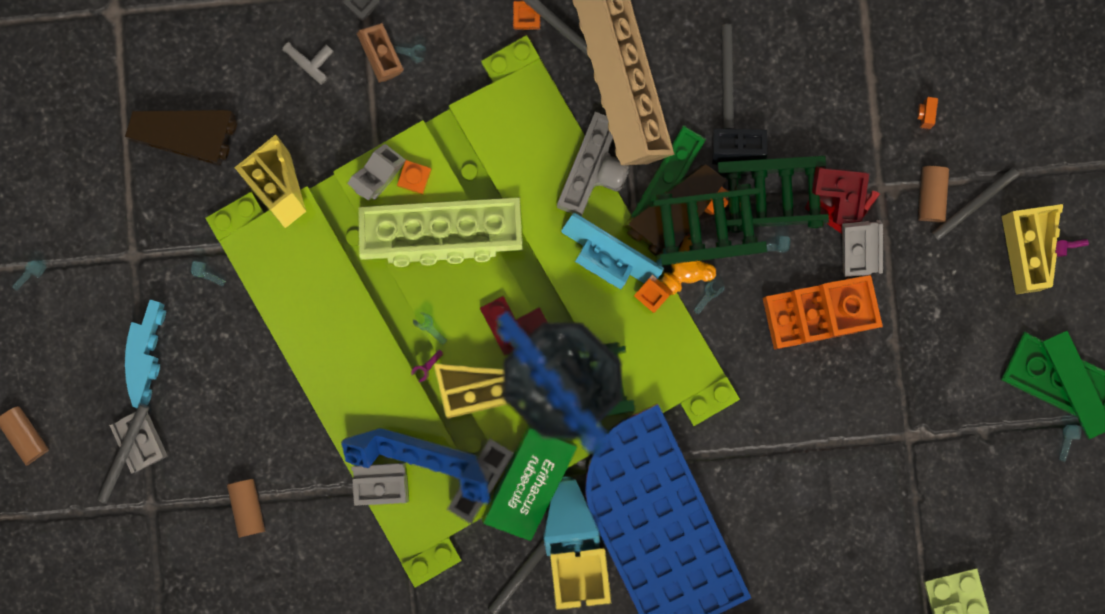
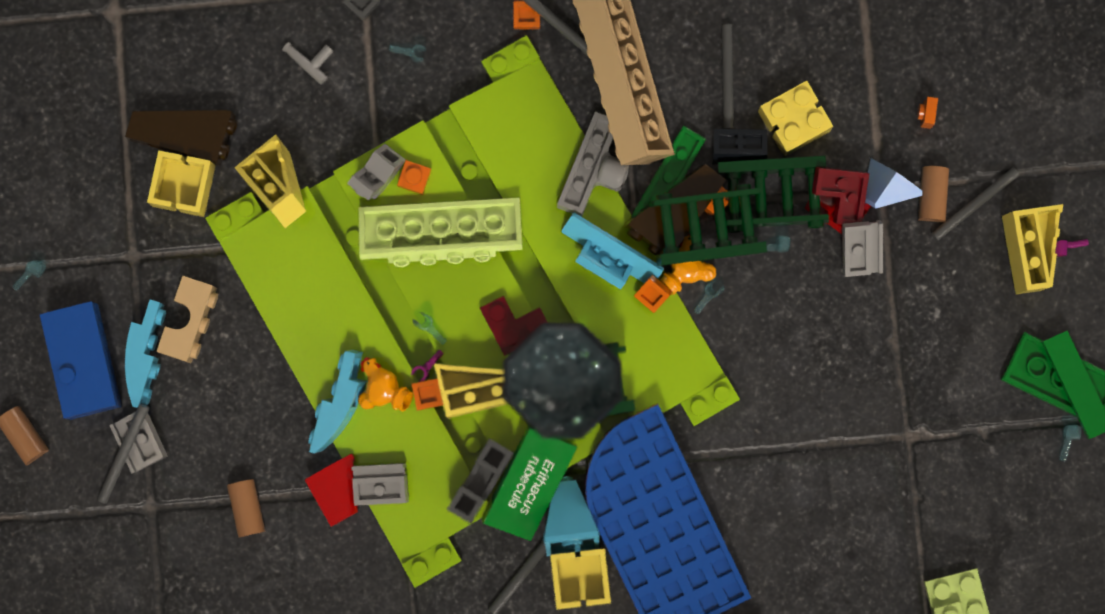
clear light blue hand [191,261,226,287] -> none
blue slope [341,428,489,504] -> none
medium nougat brick [357,23,404,82] -> none
blue wing [496,312,609,457] -> none
orange slope [763,275,883,350] -> none
none -> blue brick [39,301,122,420]
none -> light yellow piece [147,150,215,217]
none -> tan arch [156,276,218,363]
none -> red slope [305,453,358,526]
none -> medium azure slope [309,350,366,453]
none -> light orange animal [358,357,413,412]
none -> orange plate [412,379,444,411]
none -> light yellow piece [758,81,833,157]
none -> light blue slope [865,158,923,209]

